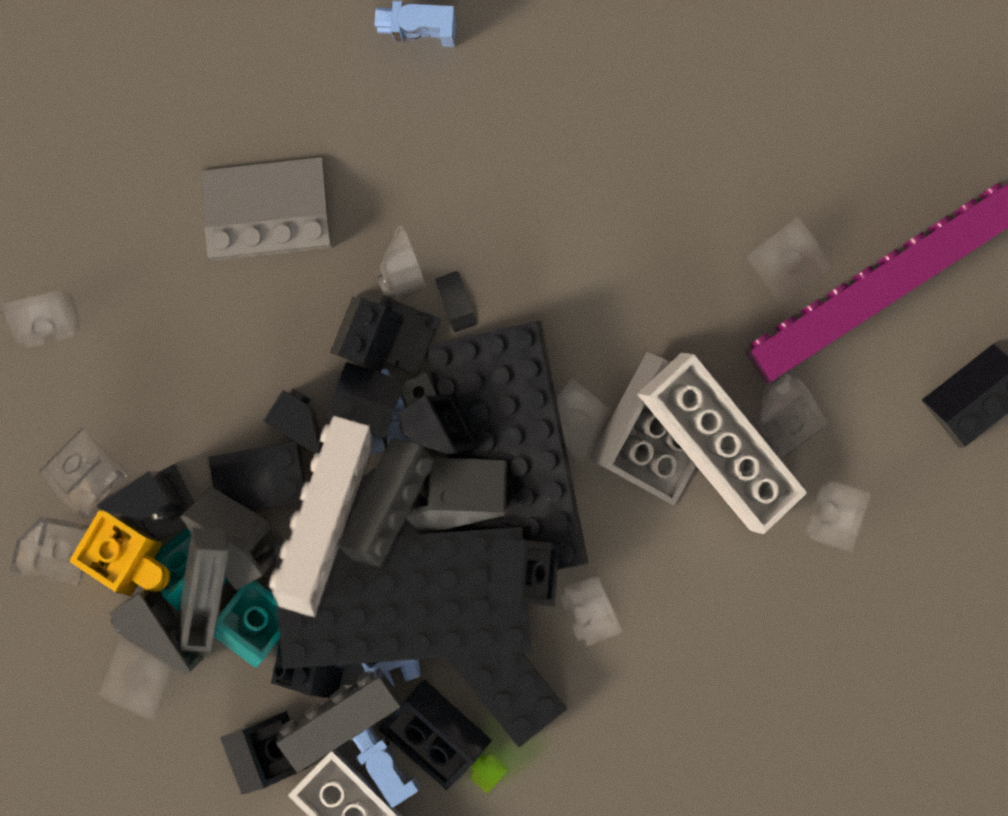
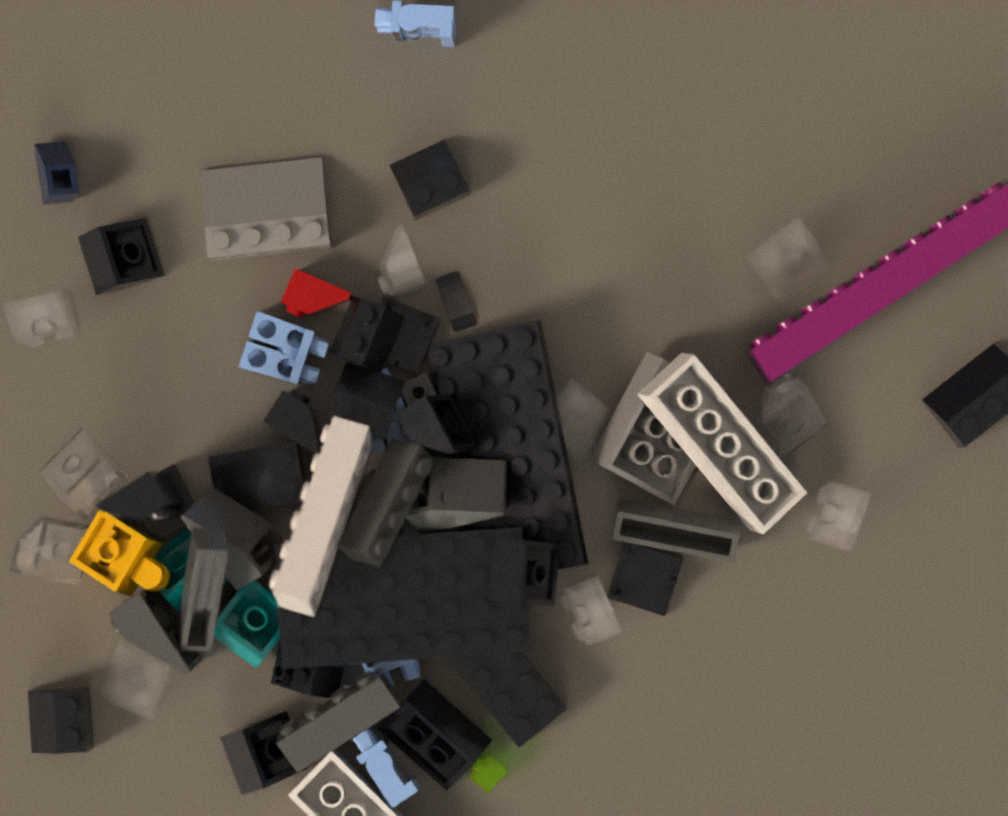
none -> black slope [28,687,94,754]
none -> dark blue slope [34,141,79,204]
none -> black slope [78,218,164,295]
none -> light blue hips [238,311,330,385]
none -> red slope [281,268,353,319]
none -> black slope [389,140,470,220]
none -> black piece [606,542,684,616]
none -> dark grey brick [612,499,740,563]

